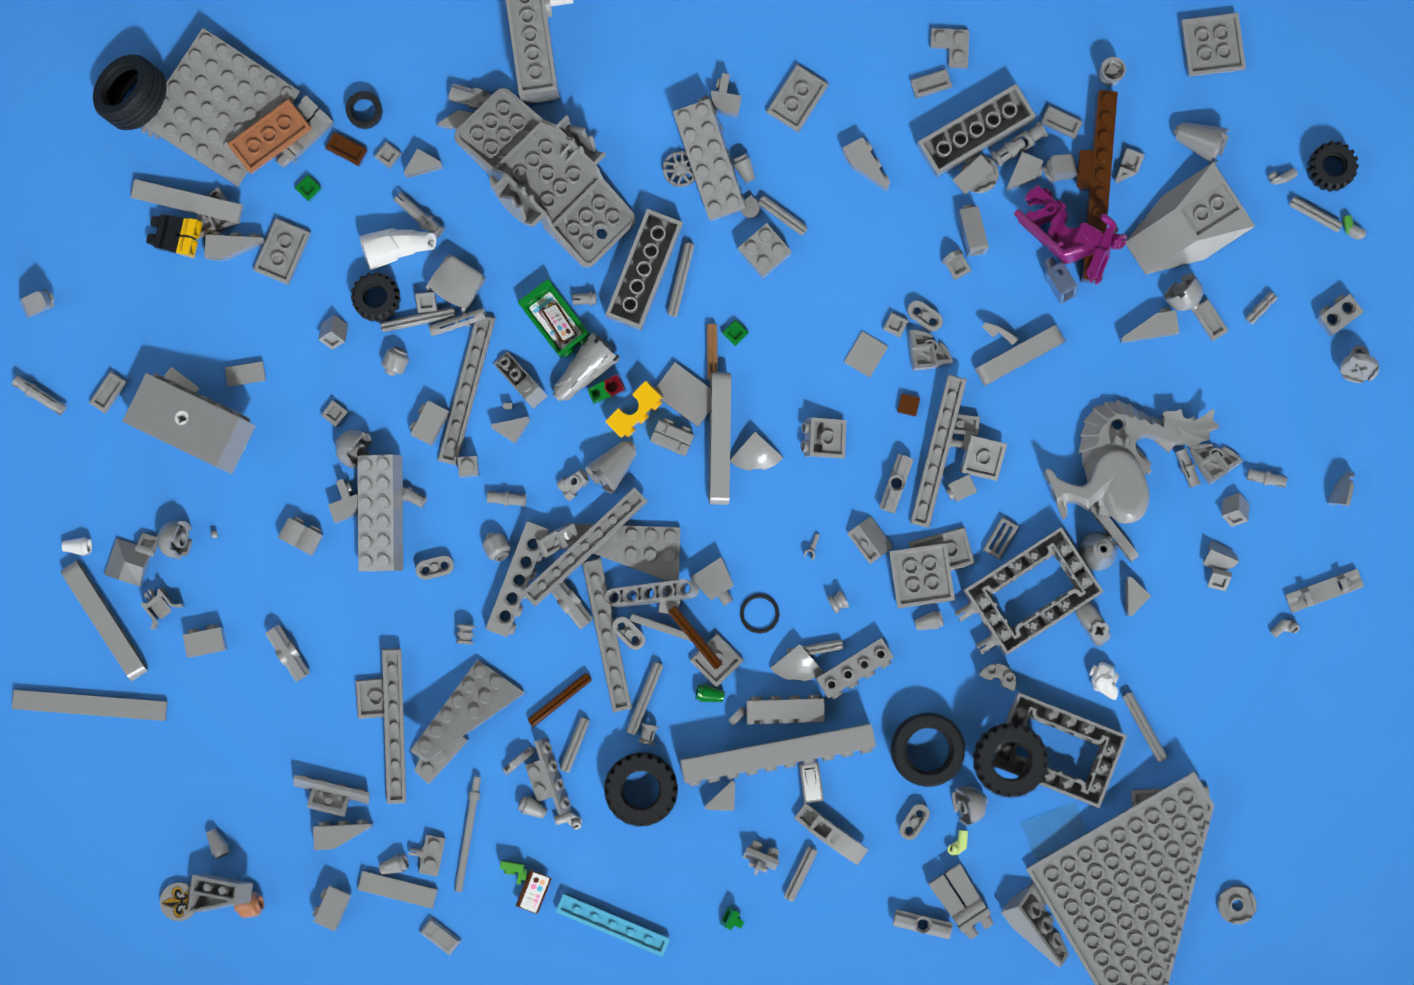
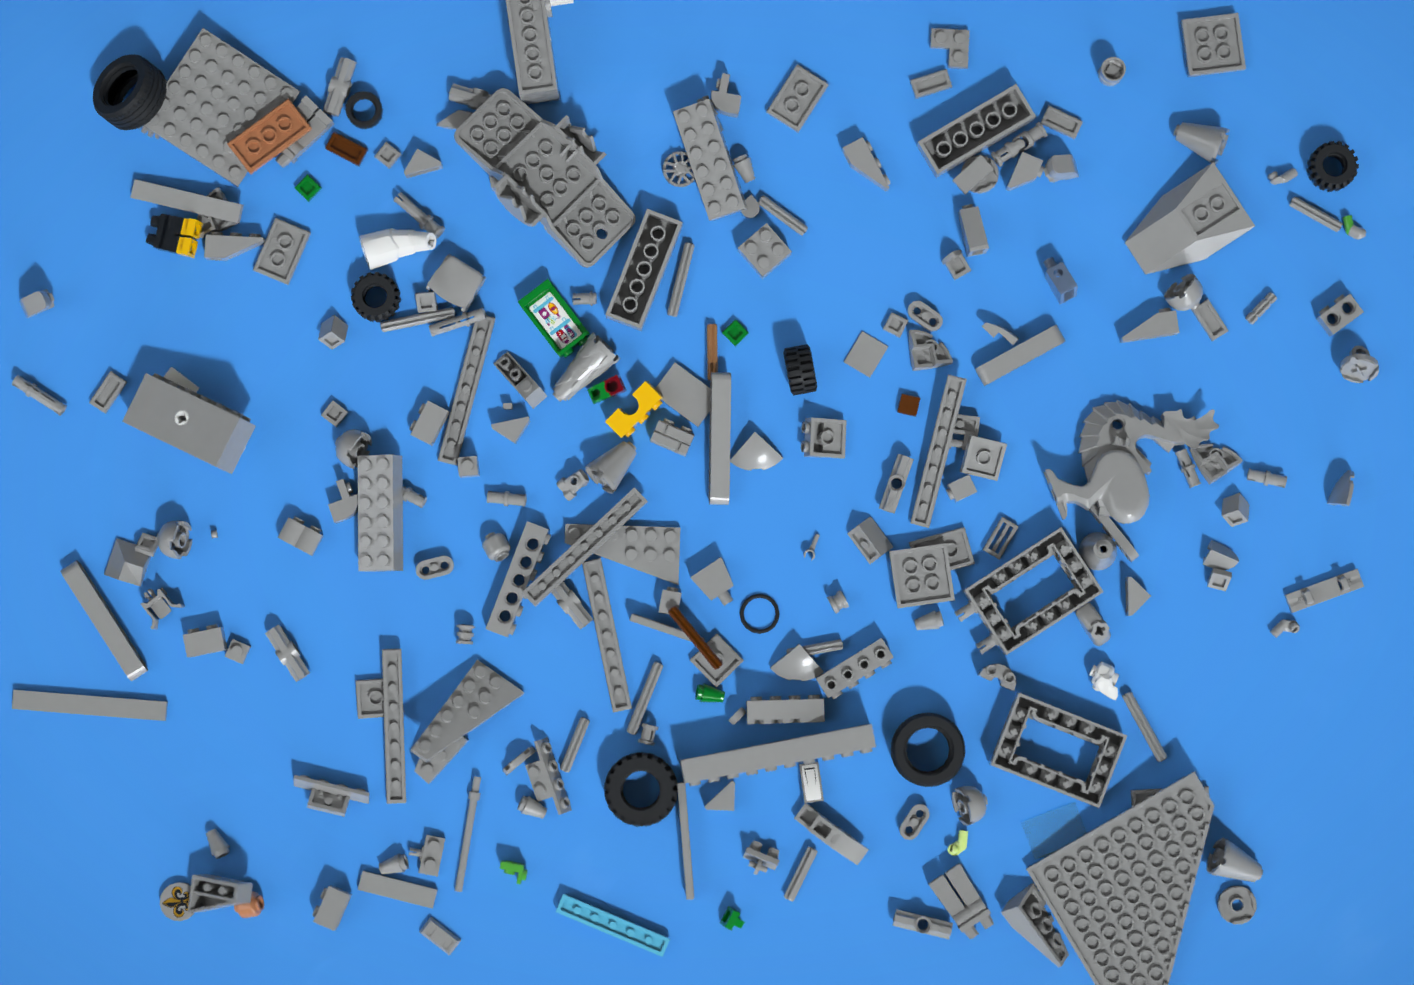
white cone [62,537,92,556] -> none
light grey tile [225,361,266,387] -> none
light grey slope [313,820,373,850] -> none
light grey head [381,346,409,376] -> none
slope [515,870,551,914] -> none
reddish brown axle [527,673,592,727] -> none
light grey slope [536,523,580,558] -> none
slope [541,303,577,345] -> none
light grey arm [554,812,582,830] -> none
light grey beam [605,579,699,608] -> none
light grey plate [612,616,645,650] -> none
black tyre [973,723,1049,798] -> none
magenta piece [1014,185,1127,285] -> none
reddish brown slope [1077,150,1094,191] -> none
reddish brown brick [1081,90,1118,284] -> none
light grey slope [1115,148,1145,183] -> none
none -> light grey plate [225,639,251,664]
none -> light grey piece [323,57,357,117]
none -> light grey tile [677,782,694,900]
none -> black tyre [783,344,817,396]
none -> light grey cone [1206,838,1263,882]

